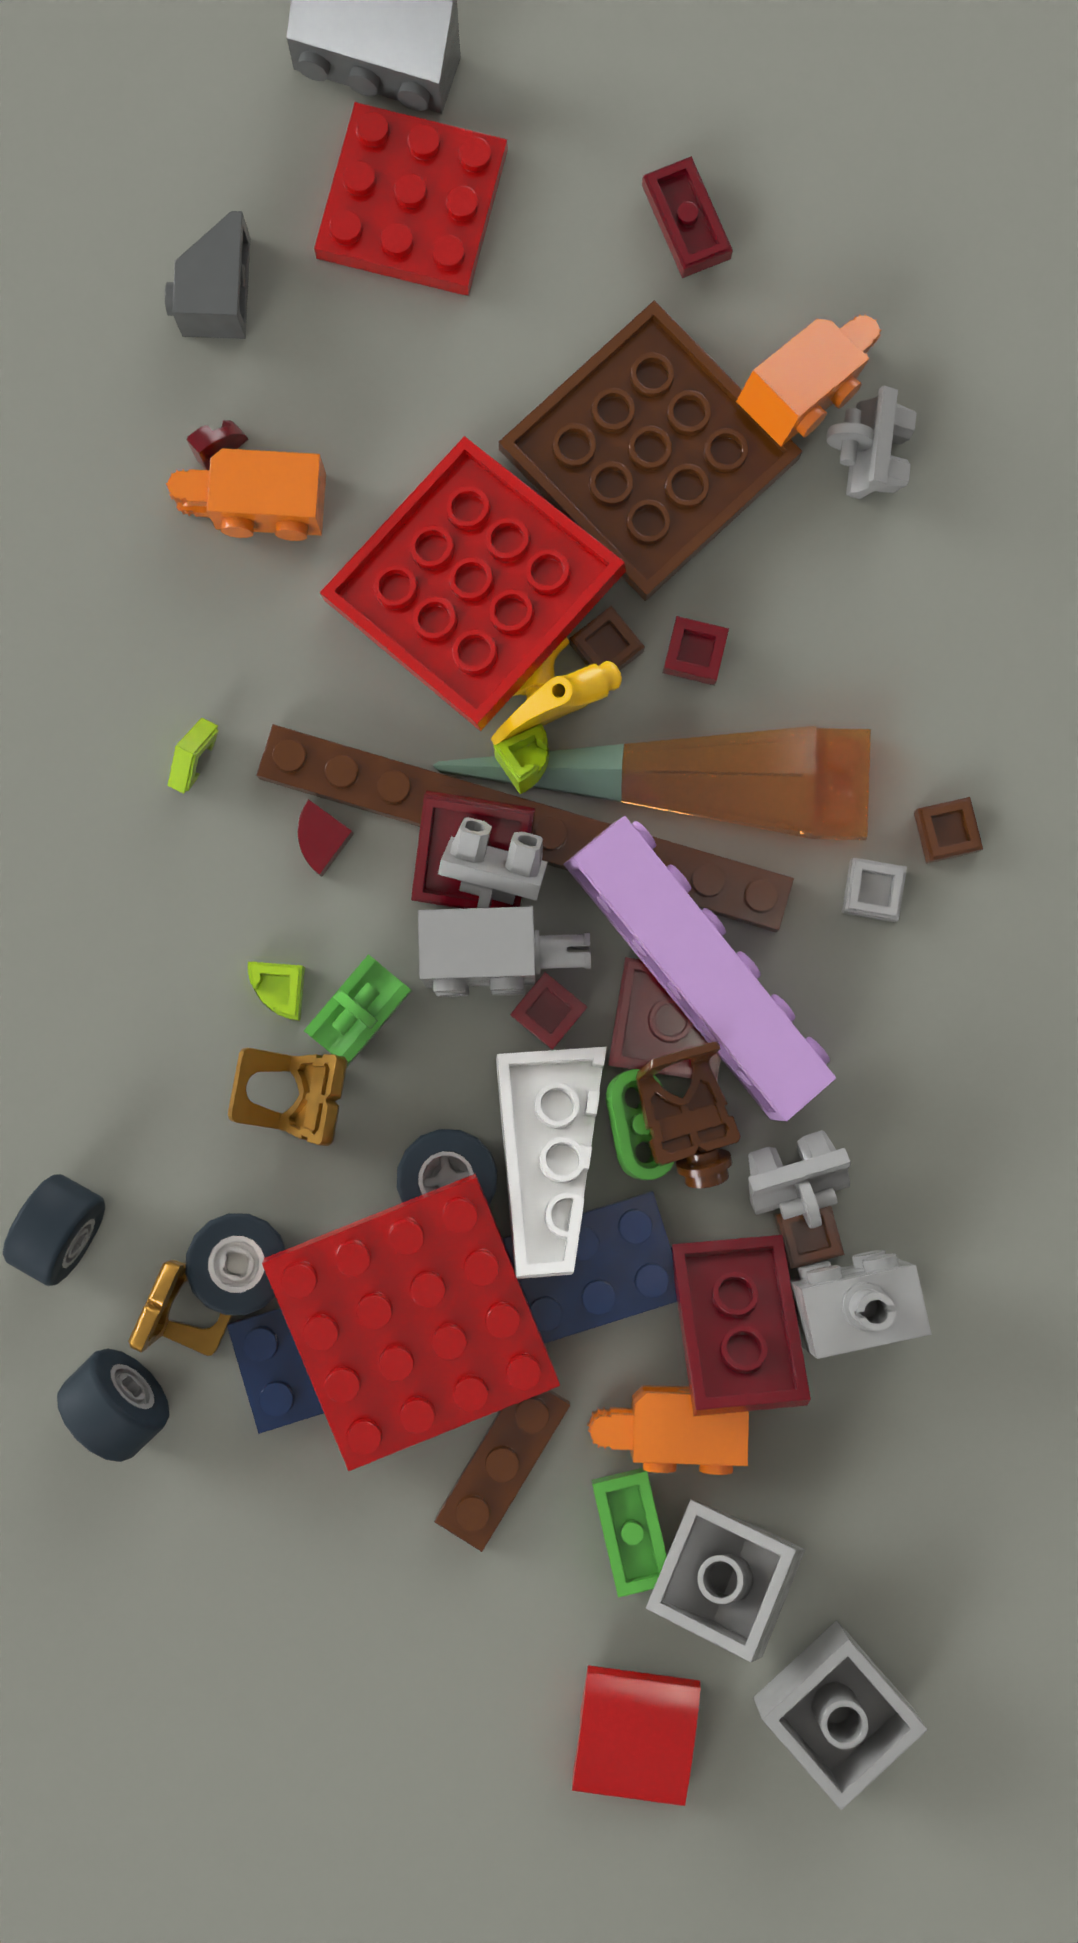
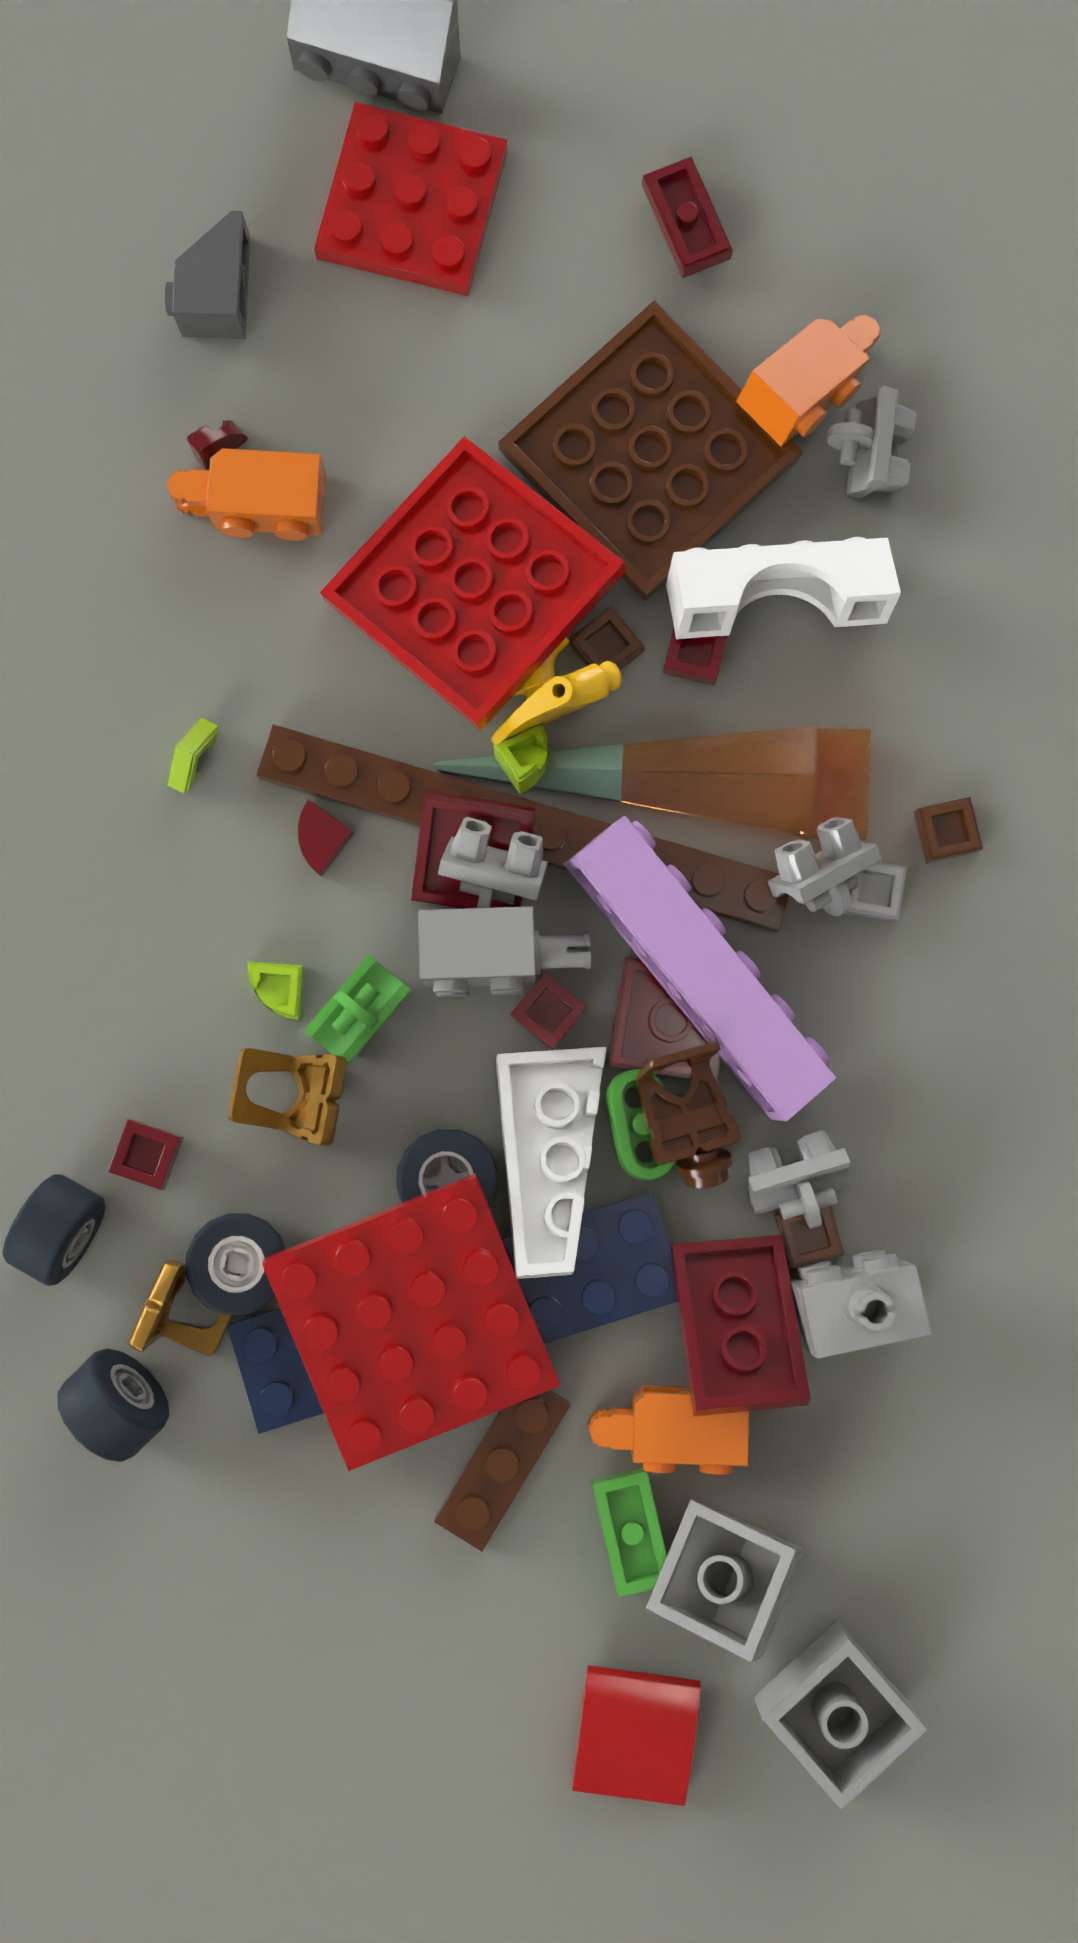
none -> dark red plate [108,1119,184,1190]
none -> white arch [666,537,901,639]
none -> light grey hips [767,817,882,916]

